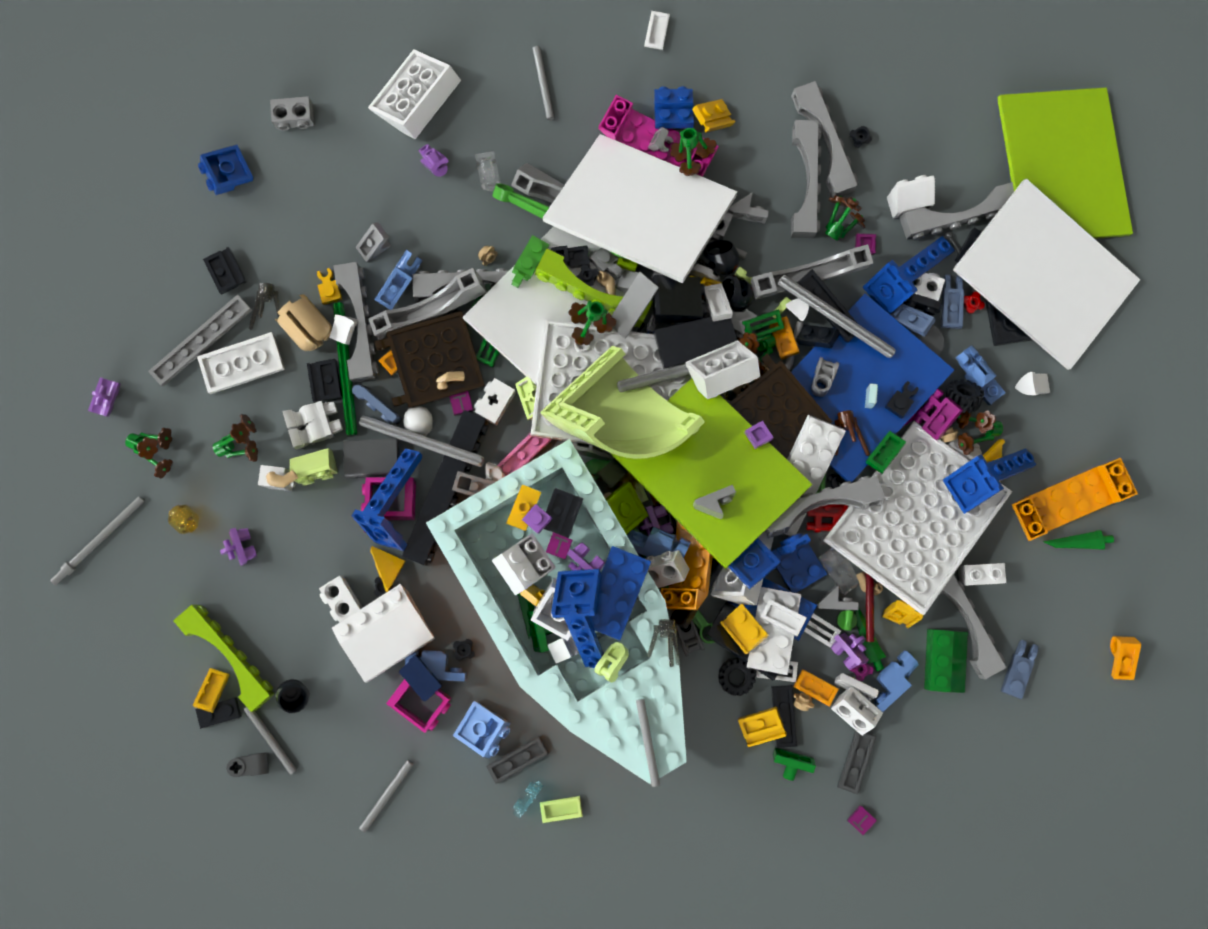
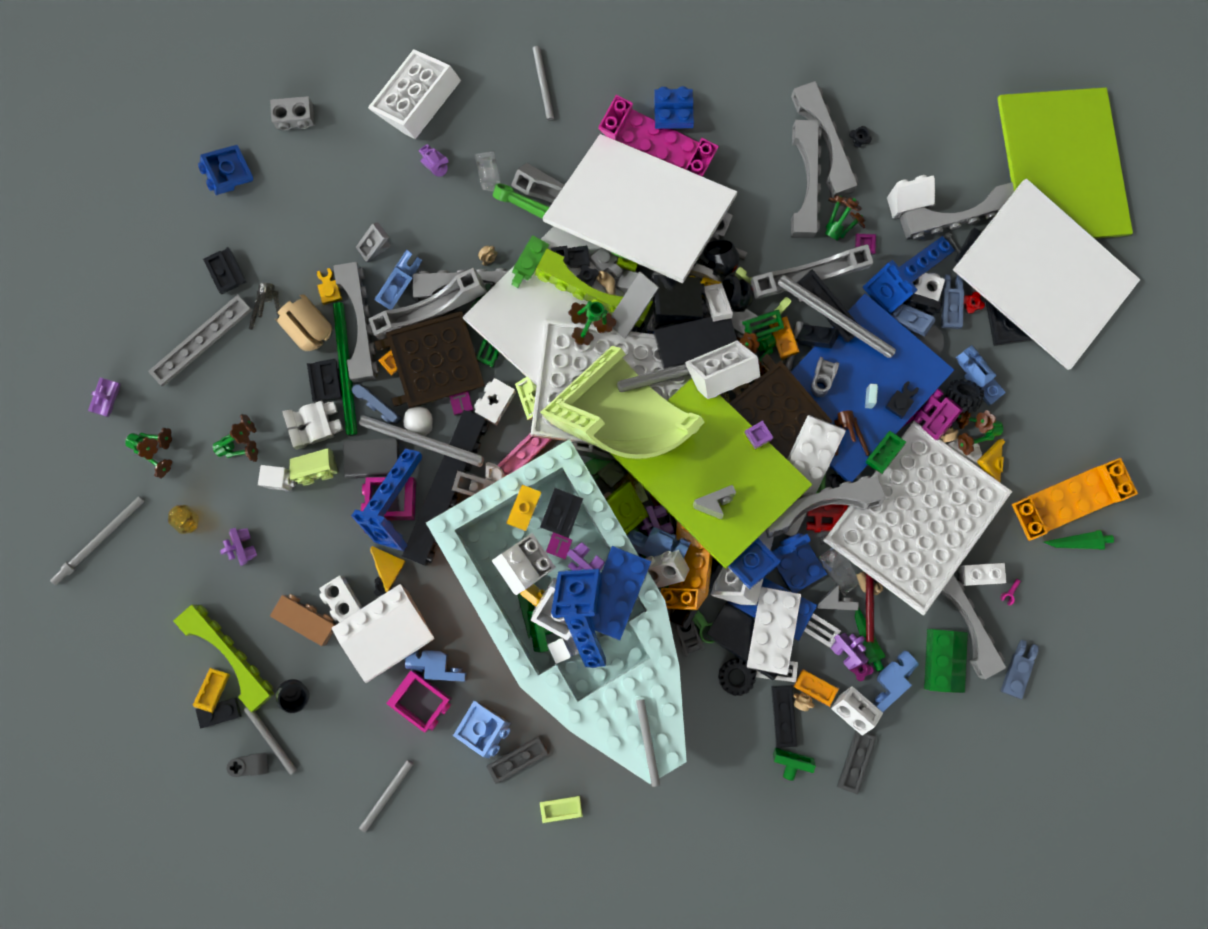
white plate [197,332,285,394] -> none
tan arm [266,470,298,488] -> none
white tile [329,315,357,345] -> none
dark blue panel [399,655,443,702] -> none
tan arm [436,371,465,390] -> none
black plate [453,639,475,661] -> none
clear light blue plate [512,780,544,819] -> none
medium lavender plate [522,504,553,534] -> none
yellowish green plate [595,642,629,683] -> none
white tile [644,11,670,50] -> none
clear smoke plant [647,619,680,667] -> none
light grey tile [648,127,673,153] -> none
plant [670,128,717,176] -> none
yellow plate [692,99,735,133] -> none
yellow plate [720,604,769,654] -> none
light grey slope [728,193,769,224] -> none
yellow plate [738,707,787,747] -> none
white tile [760,599,807,637] -> none
white tile [786,298,809,321] -> none
white tile [834,673,879,701] -> none
bright green plate [837,610,857,631] -> none
magenta tile [847,805,877,835] -> none
yellow plate [882,600,923,628] -> none
blue bracket [943,448,1037,514] -> none
white tile [1015,372,1050,395] -> none
light orange plate [1110,636,1141,680] -> none
none -> medium nougat brick [270,594,337,646]
none -> dark pink hand [1000,579,1021,605]

